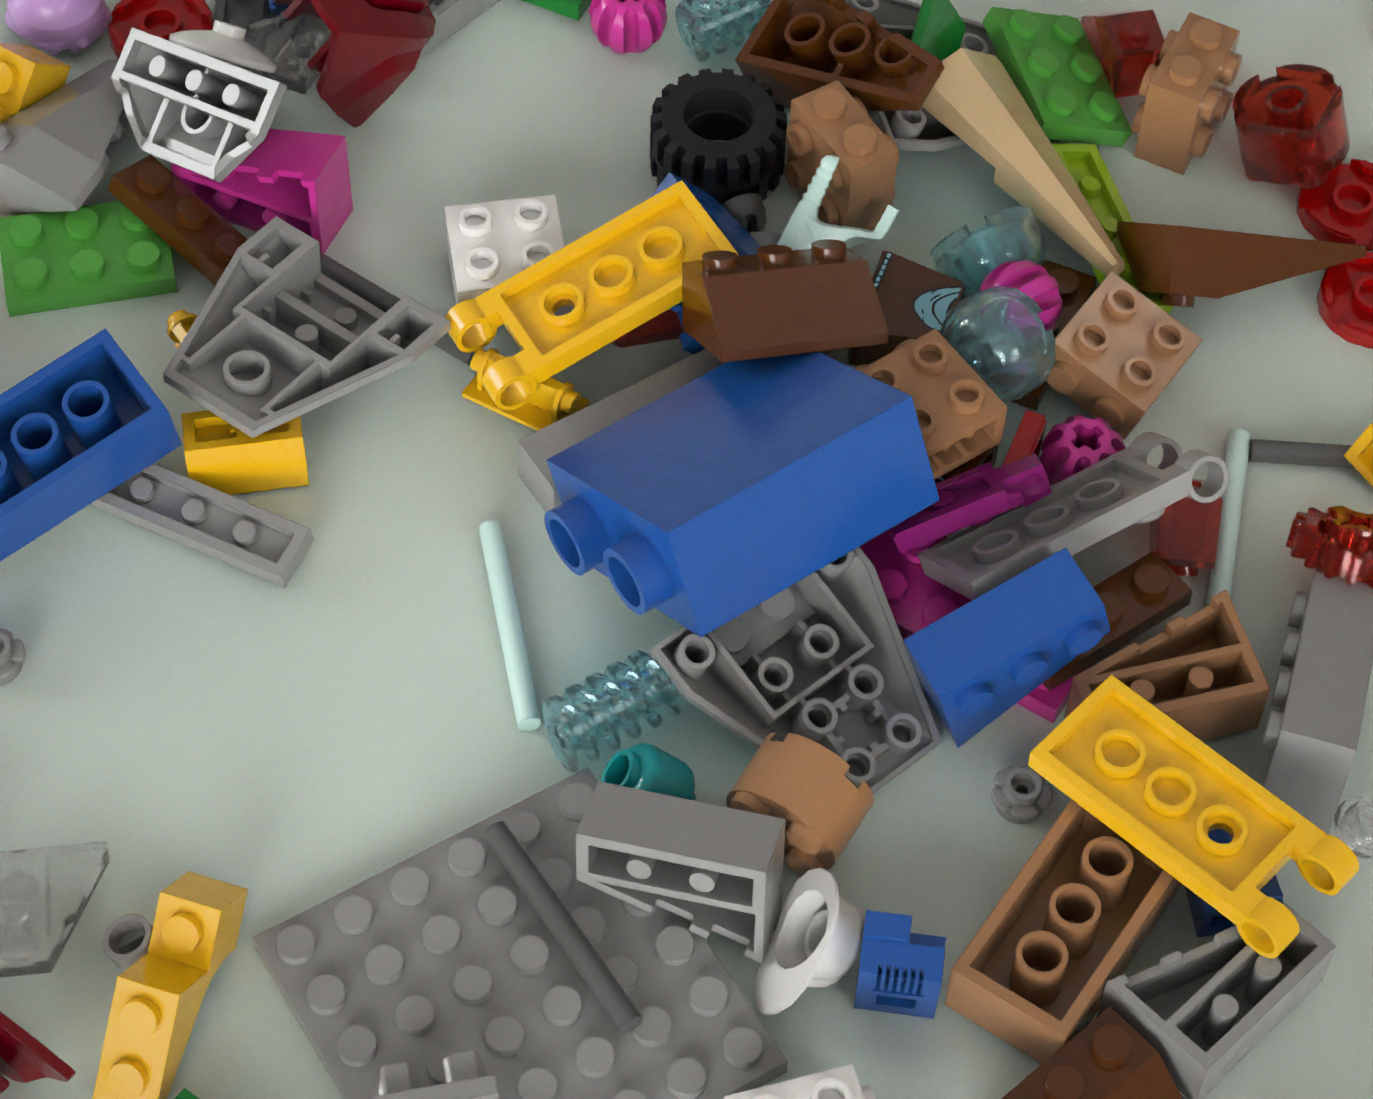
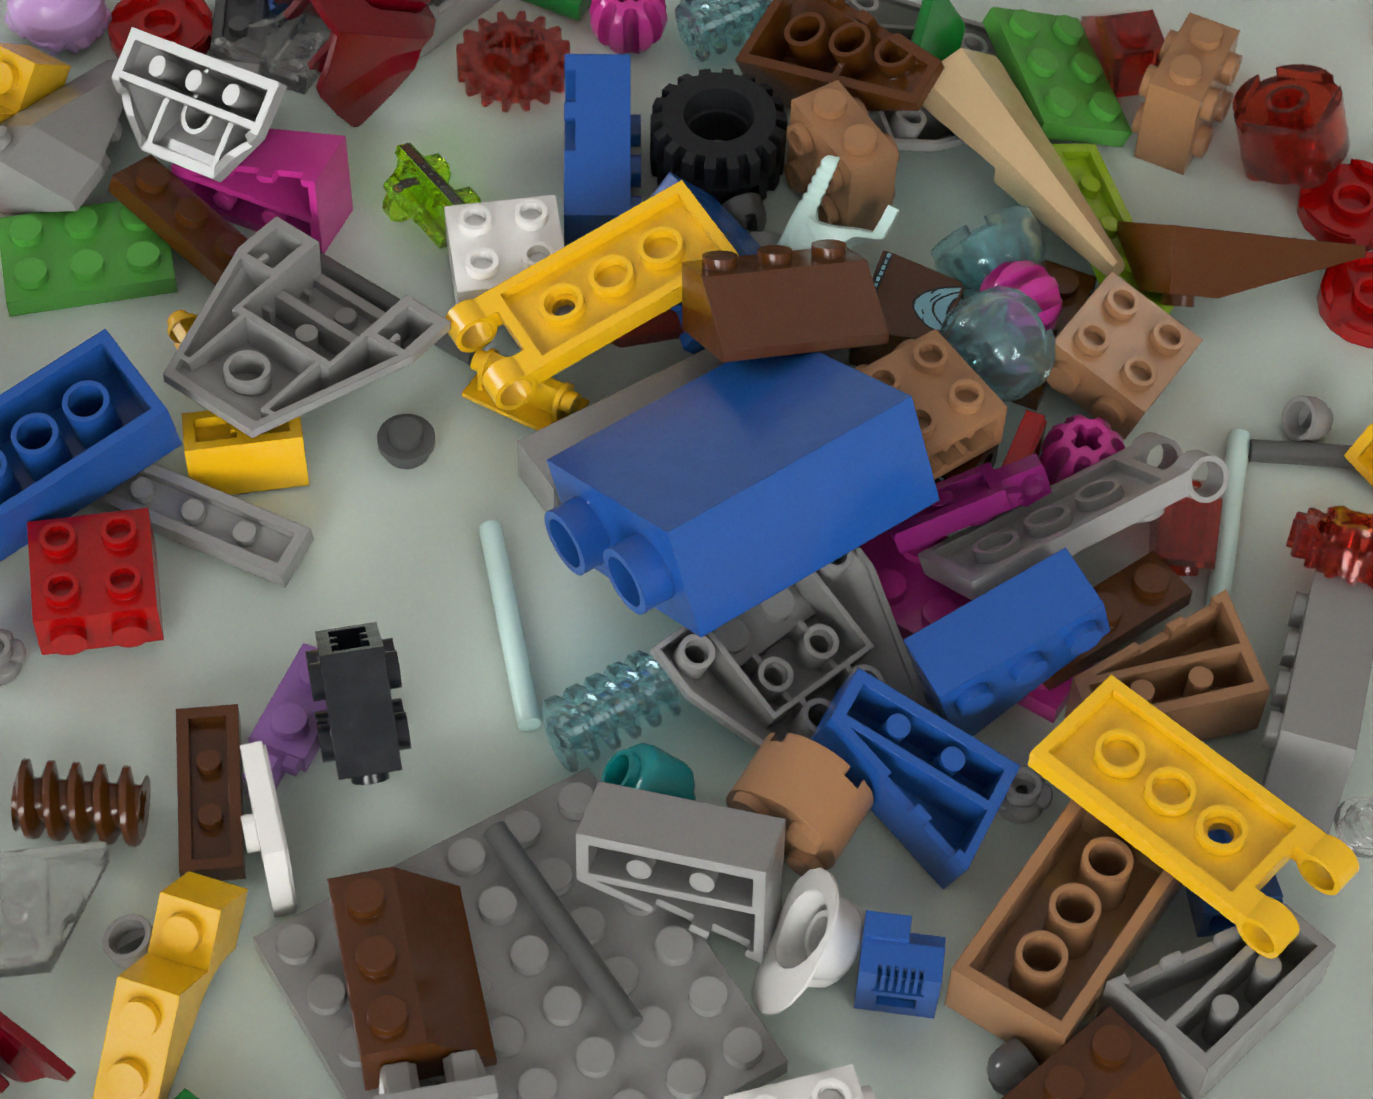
white dish [169,20,277,73] -> none
none -> reddish brown piece [11,758,151,847]
none -> red brick [27,507,164,655]
none -> reddish brown plate [176,704,246,881]
none -> white plate [239,741,298,918]
none -> medium lavender hinge [243,643,327,795]
none -> black brick [305,622,411,785]
none -> reddish brown slope [327,867,497,1091]
none -> dark grey plate [377,414,435,469]
none -> clear neon green hips [382,142,481,249]
none -> clear red gear [456,11,570,112]
none -> blue wedge [564,54,642,246]
none -> blue wedge [811,667,1021,890]
none -> dark grey hinge [987,1037,1039,1096]
none -> light grey hinge [1282,396,1334,442]

